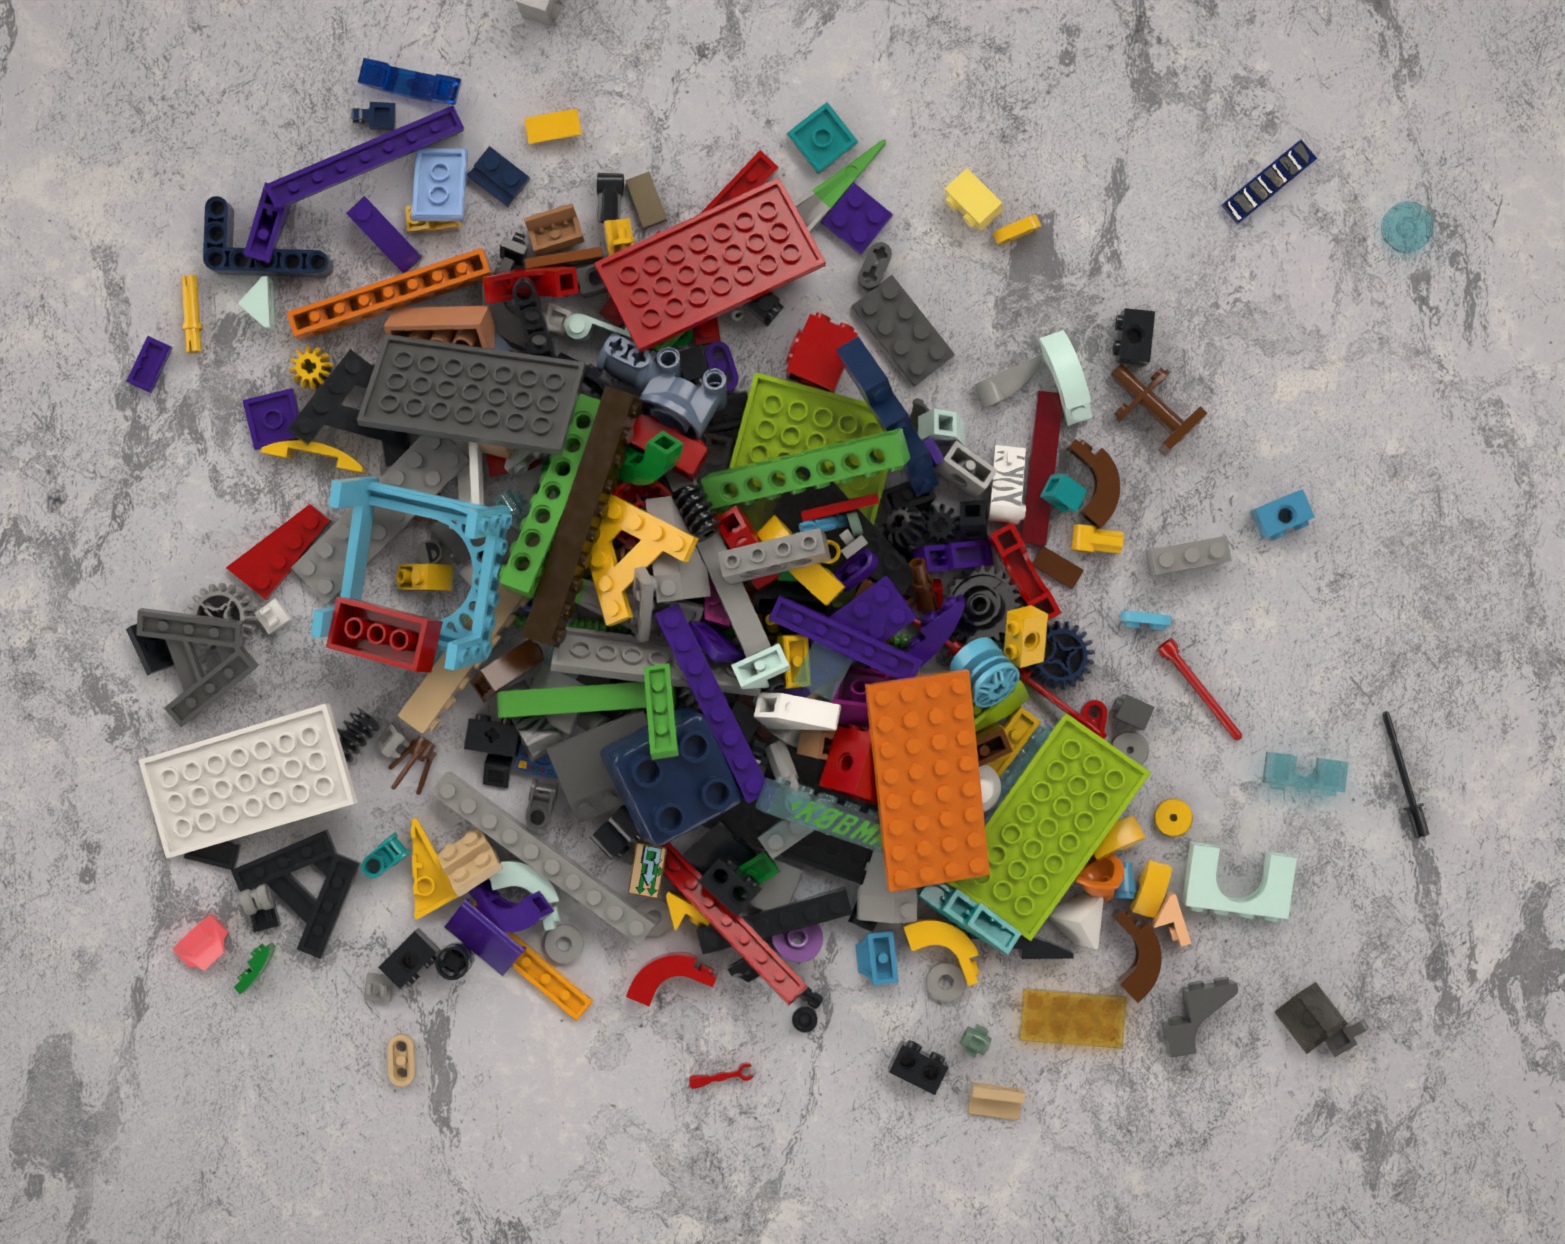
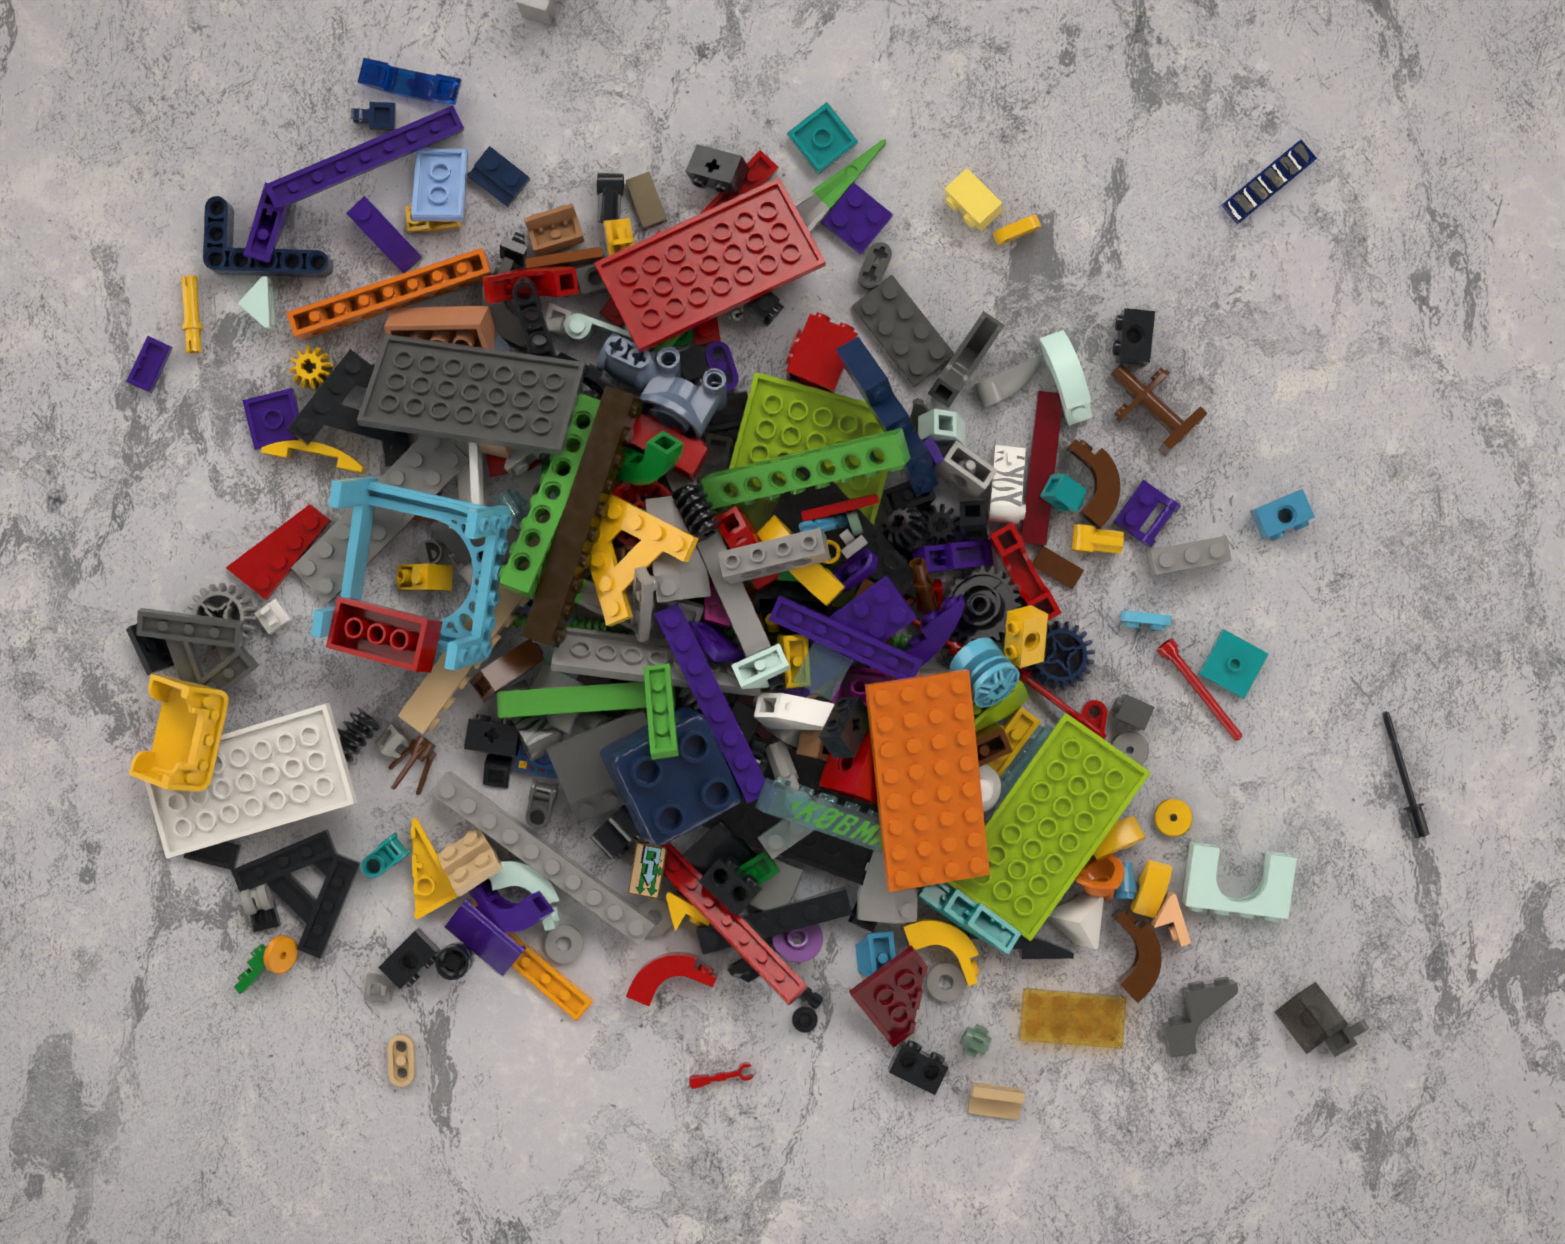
coral slope [172,913,229,971] -> none
yellow slope [524,109,583,144] -> none
clear light blue arch [1262,751,1348,796] -> none
clear light blue tile [1381,201,1434,253] -> none
none -> yellow windscreen [129,674,229,792]
none -> light orange piece [263,935,298,974]
none -> black brick [685,144,749,195]
none -> black brick [819,696,869,758]
none -> dark red plate [849,945,928,1048]
none -> dark grey arch [928,311,1005,408]
none -> dark purple plate [1113,480,1181,548]
none -> teal plate [1198,629,1269,699]

